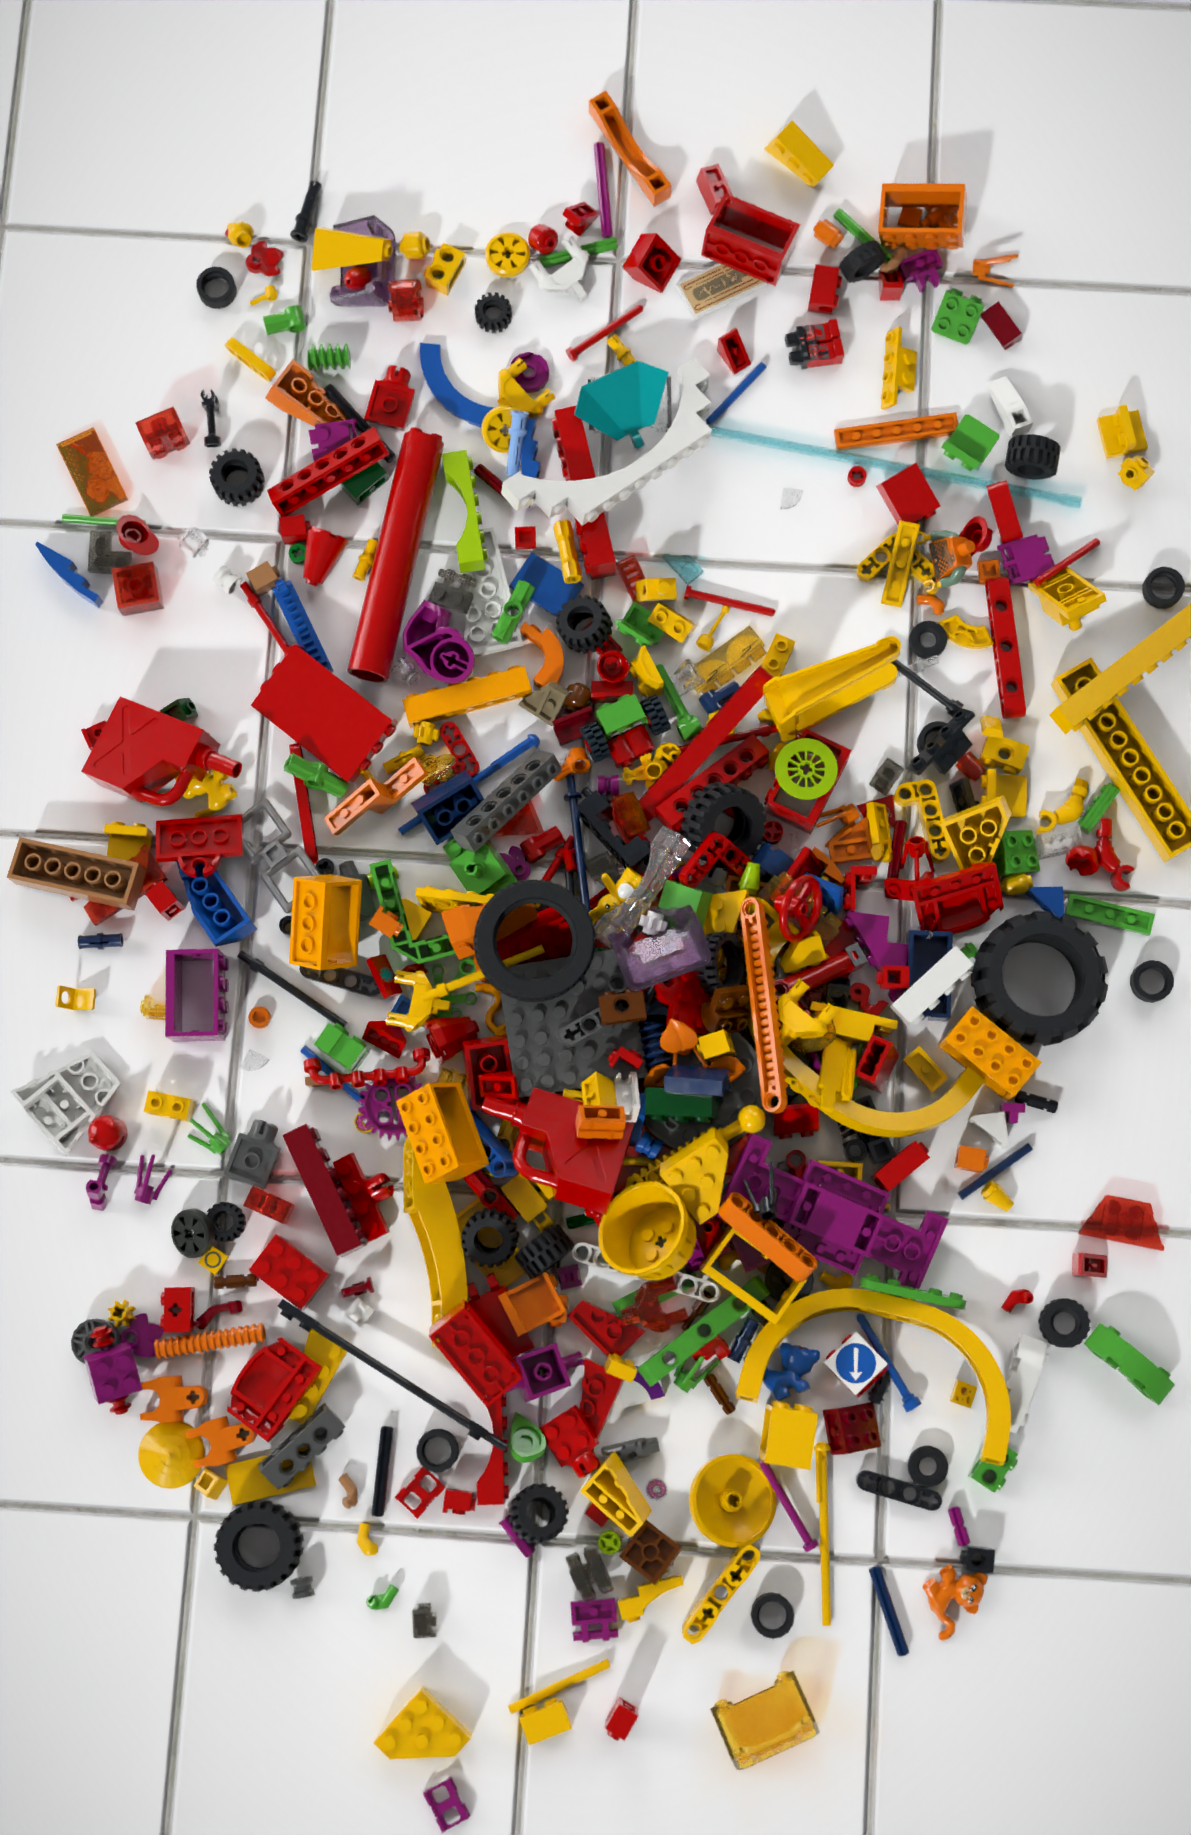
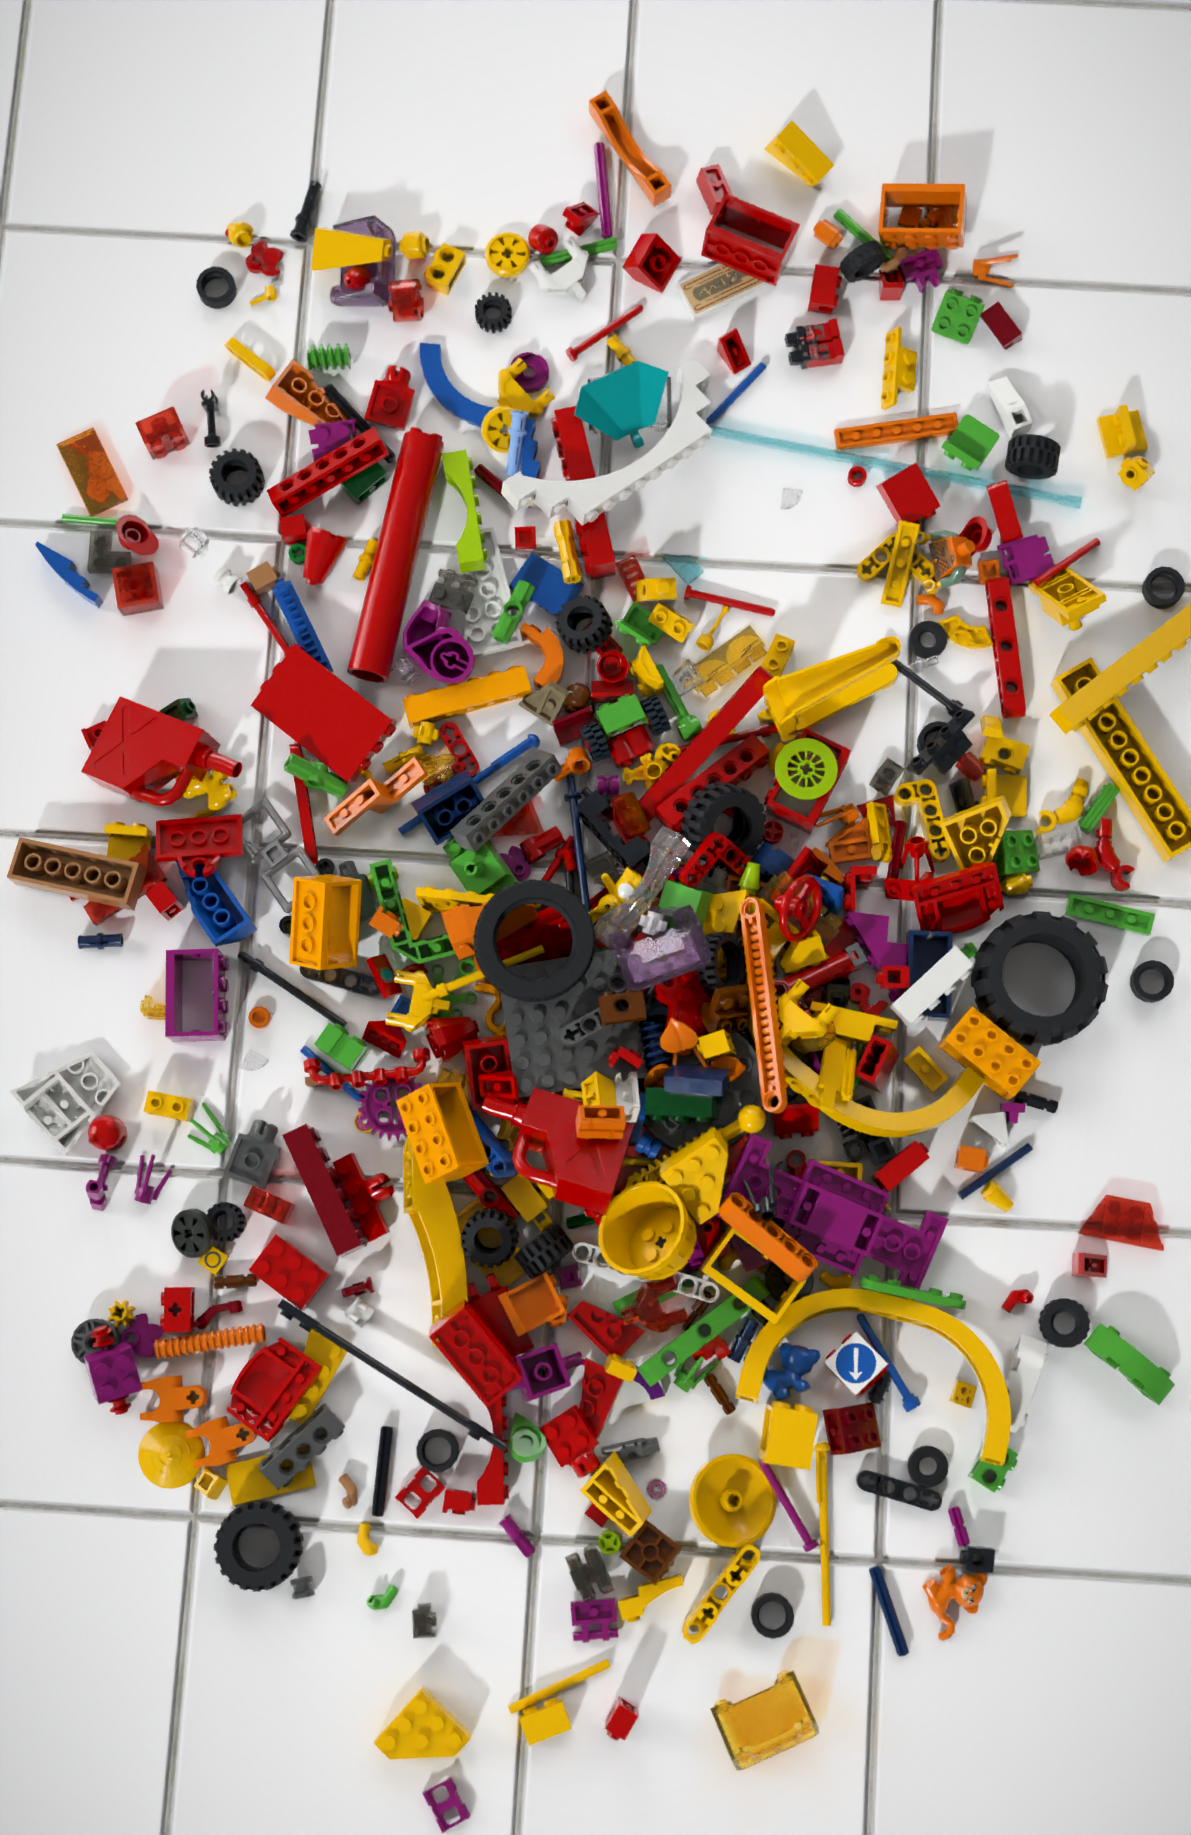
yellow bracket [55,985,96,1010] -> none
bright green piece [263,305,306,335] -> none
black tyre [508,1483,569,1544] -> none
dark blue piece [698,680,740,715] -> none
blue slope [1026,887,1064,917] -> none

